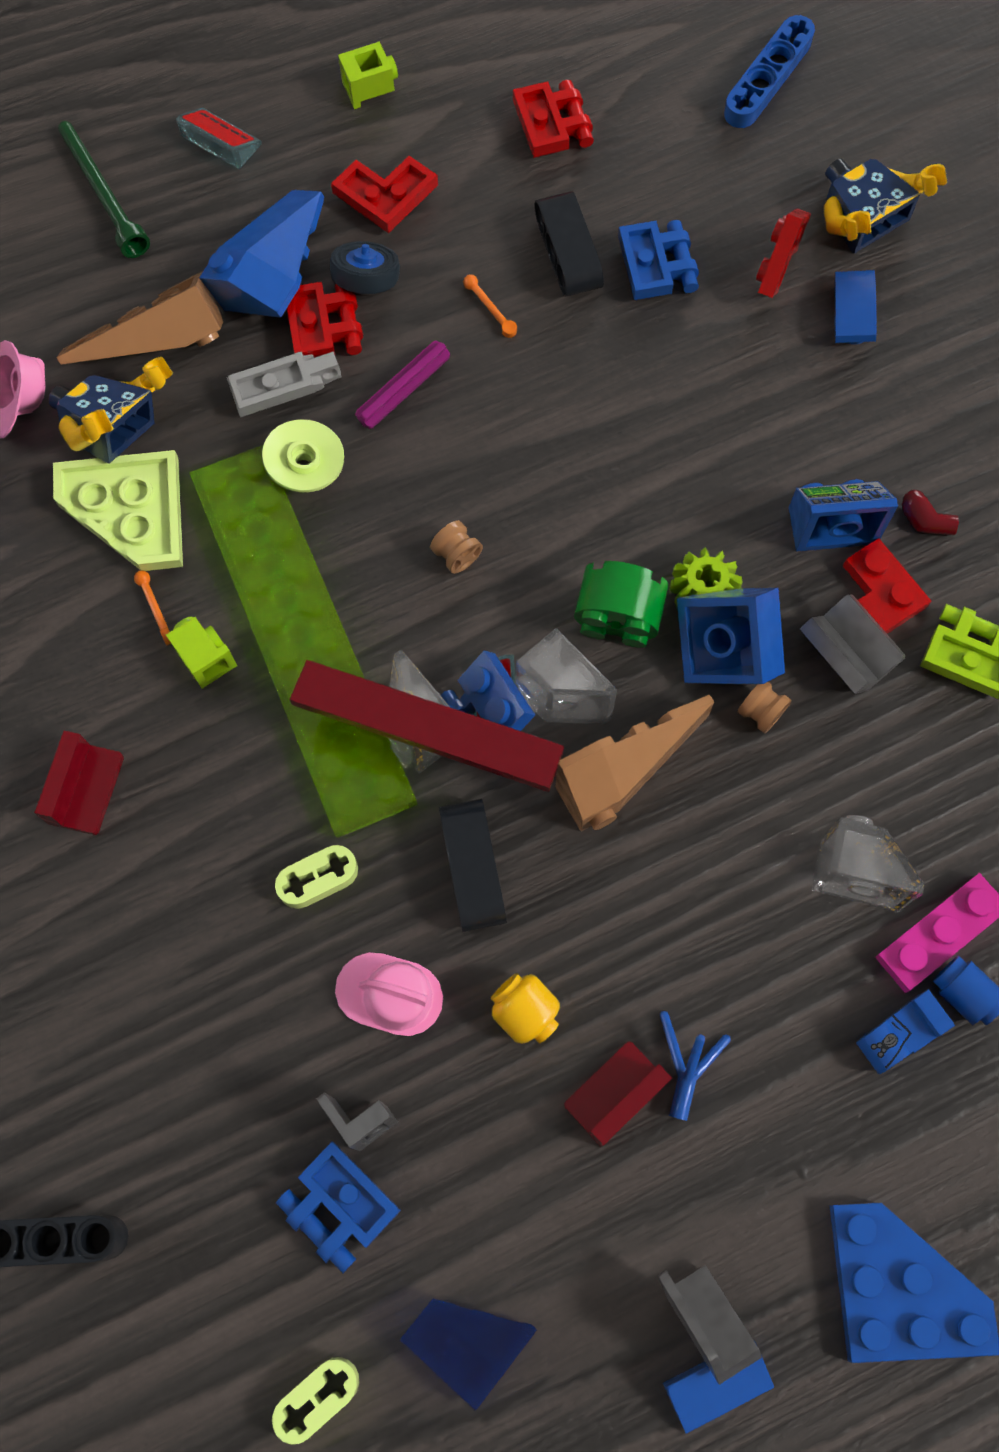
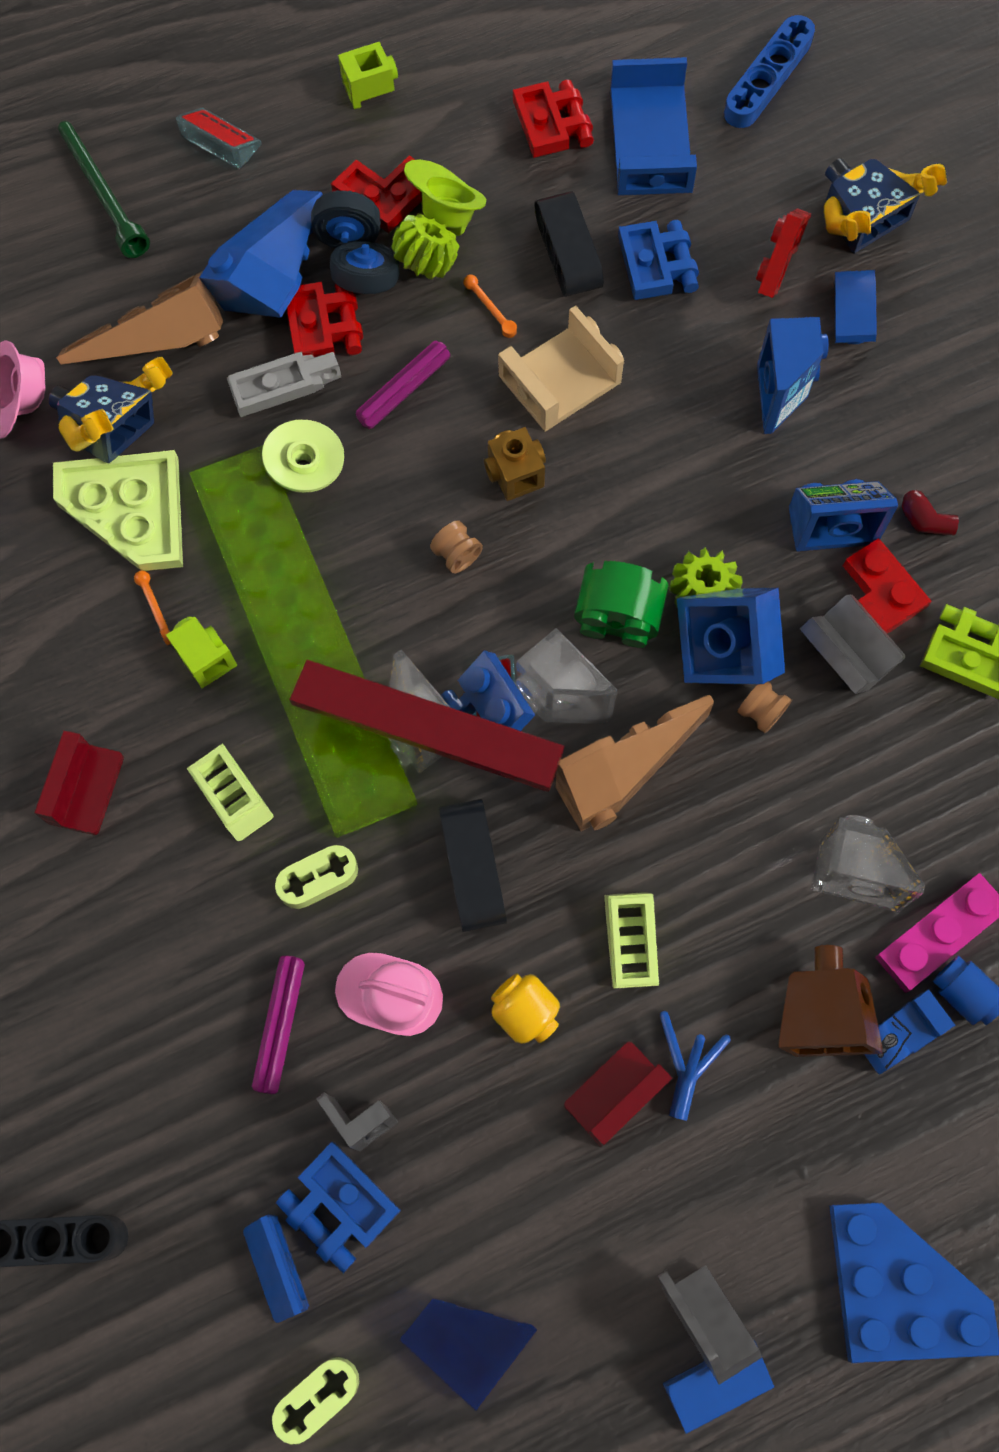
none -> yellowish green slope [187,743,273,841]
none -> blue slope [243,1215,309,1323]
none -> magenta axle [252,956,305,1095]
none -> black wheel [311,191,381,248]
none -> lime gear [391,214,460,280]
none -> lime piece [404,159,487,236]
none -> pearl gold brick [484,427,546,501]
none -> tan panel [498,306,624,432]
none -> yellowish green slope [604,892,659,988]
none -> blue panel [610,57,697,195]
none -> blue slope [757,317,829,434]
none -> reddish brown torso [779,945,883,1057]

